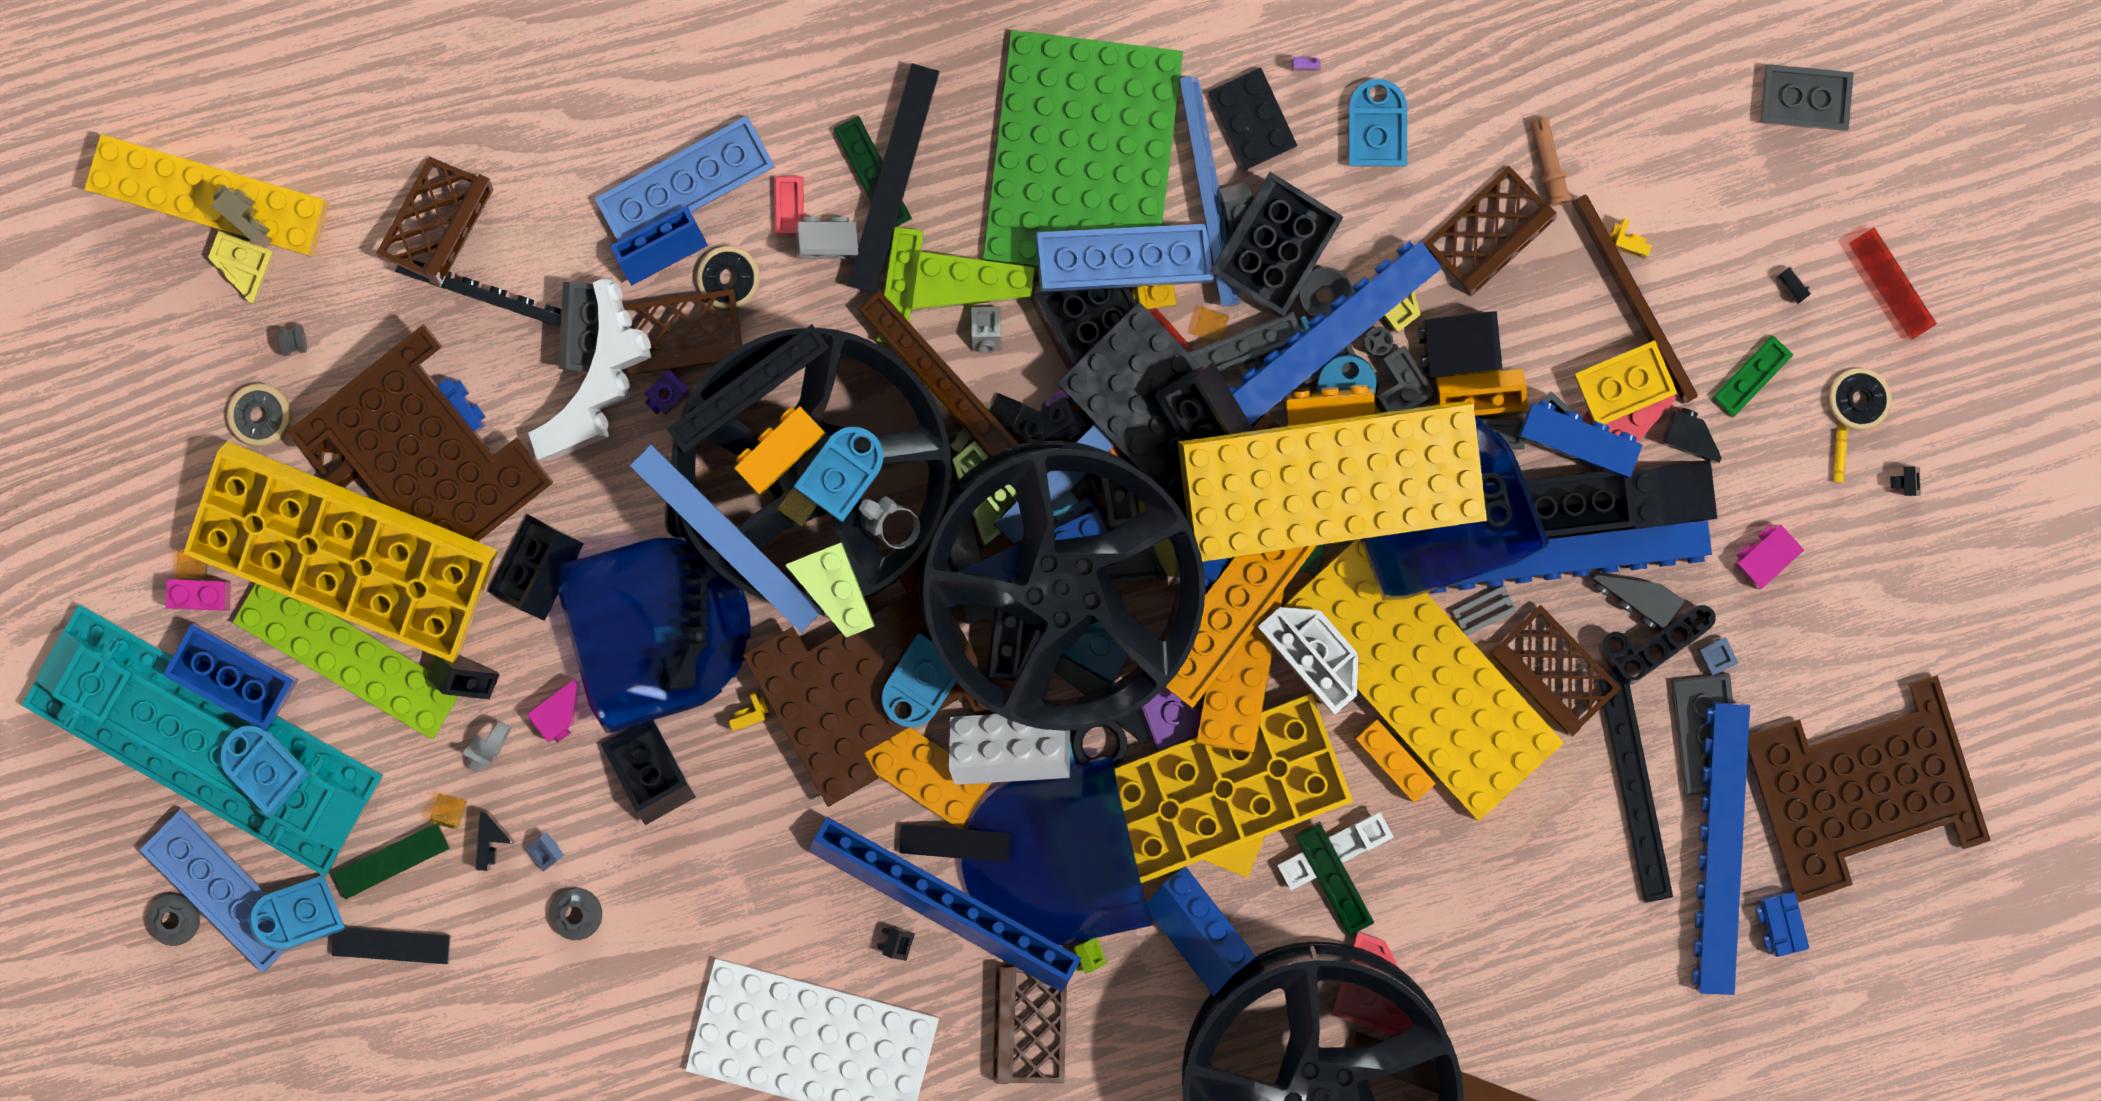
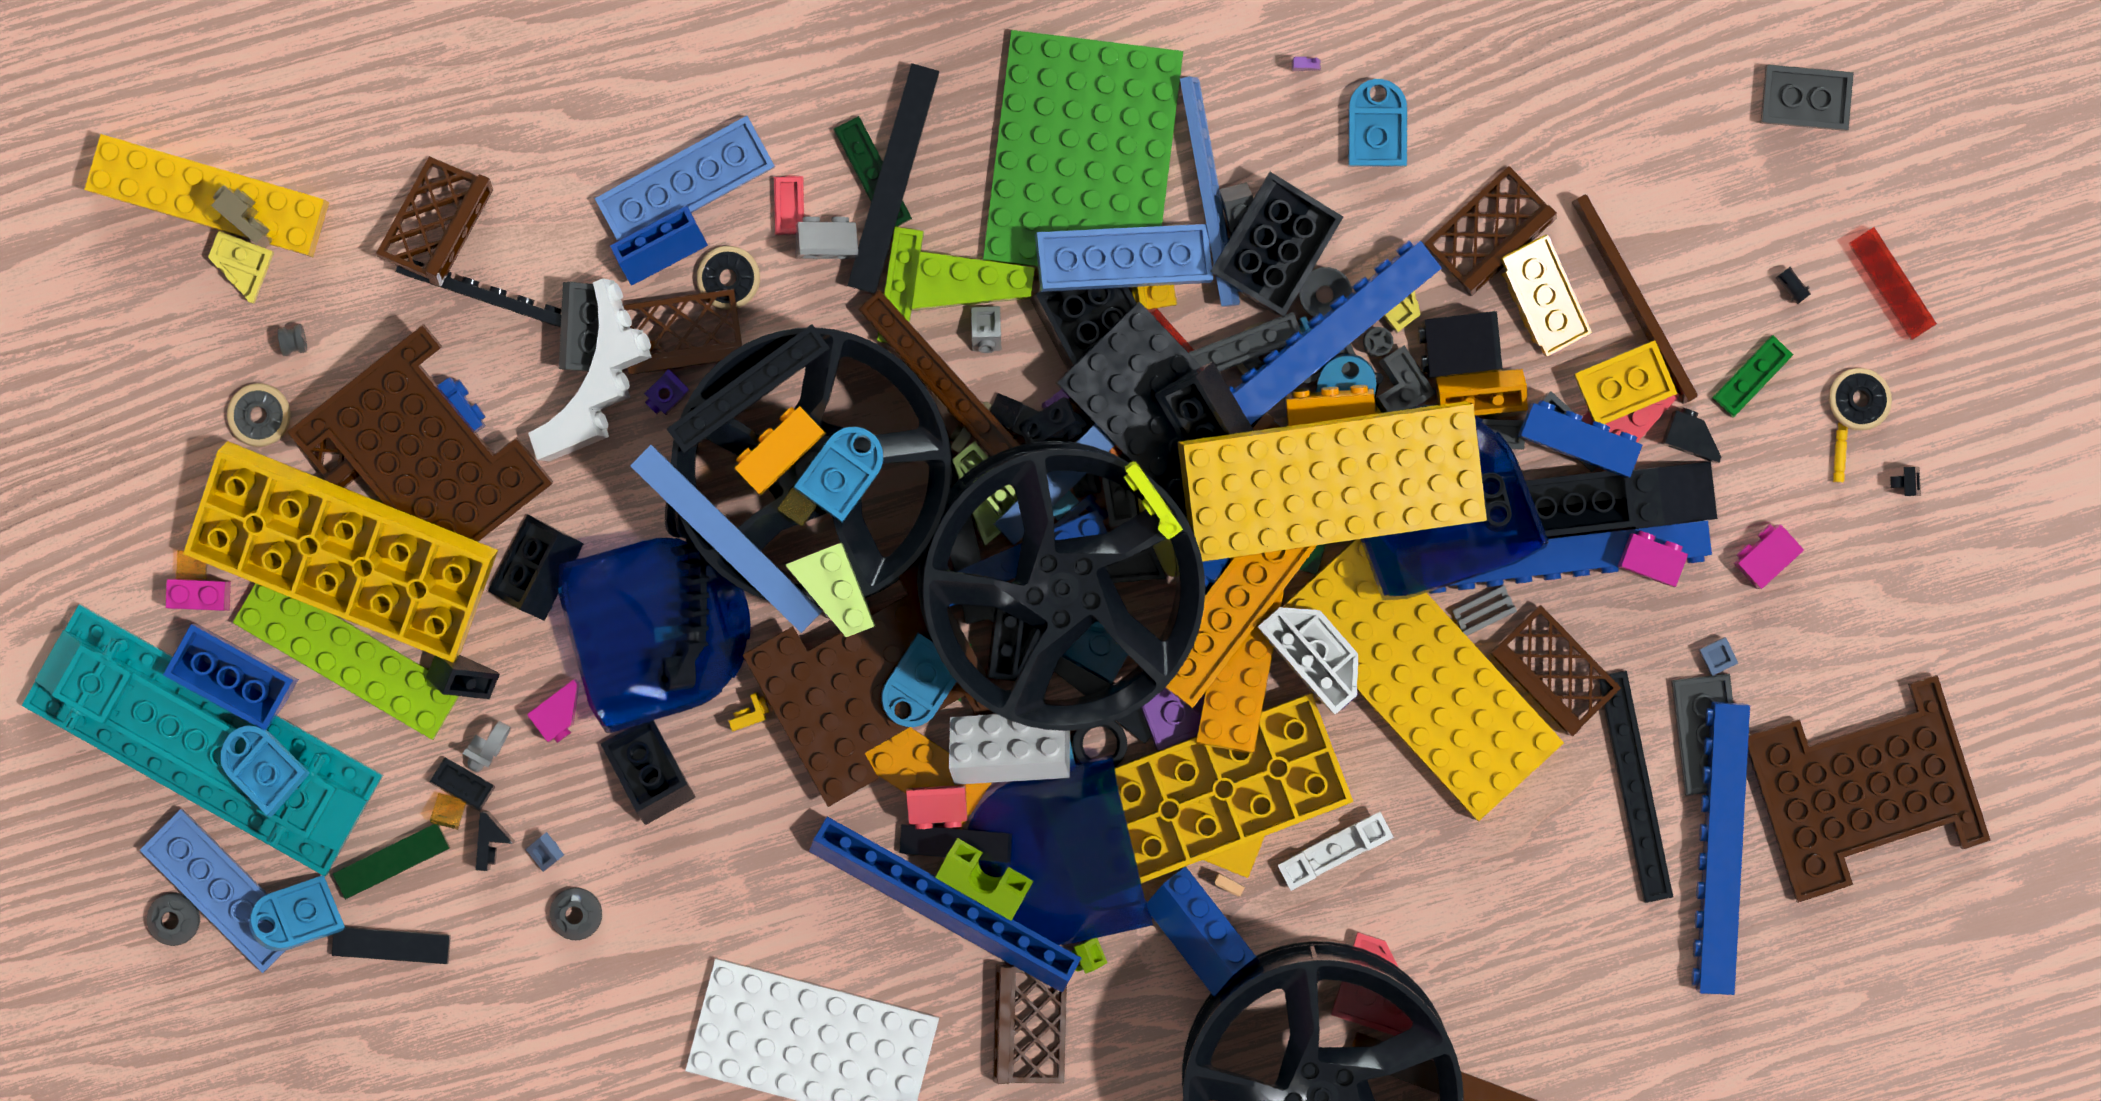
light grey piece [859,496,920,549] -> none
black tile [877,927,915,961] -> none
clear yellow tile [1193,307,1229,342] -> none
black plate [1208,67,1298,171] -> none
dark green tile [1294,821,1375,936] -> none
light orange brick [1354,718,1436,803] -> none
nougat pin [1531,117,1573,207] -> none
dark grey slope [1590,575,1685,630] -> none
black beam [1599,605,1716,685] -> none
yellow bracket [1610,218,1652,259] -> none
blue brick [1755,891,1810,957] -> none
none -> black plate [430,757,495,812]
none -> coral slope [906,785,968,829]
none -> lime arch [935,838,1034,921]
none -> neon yellow hinge [1124,461,1183,540]
none -> light nougat tile [1214,872,1245,897]
none -> piece [1500,234,1592,356]
none -> dark pink brick [1618,530,1688,587]

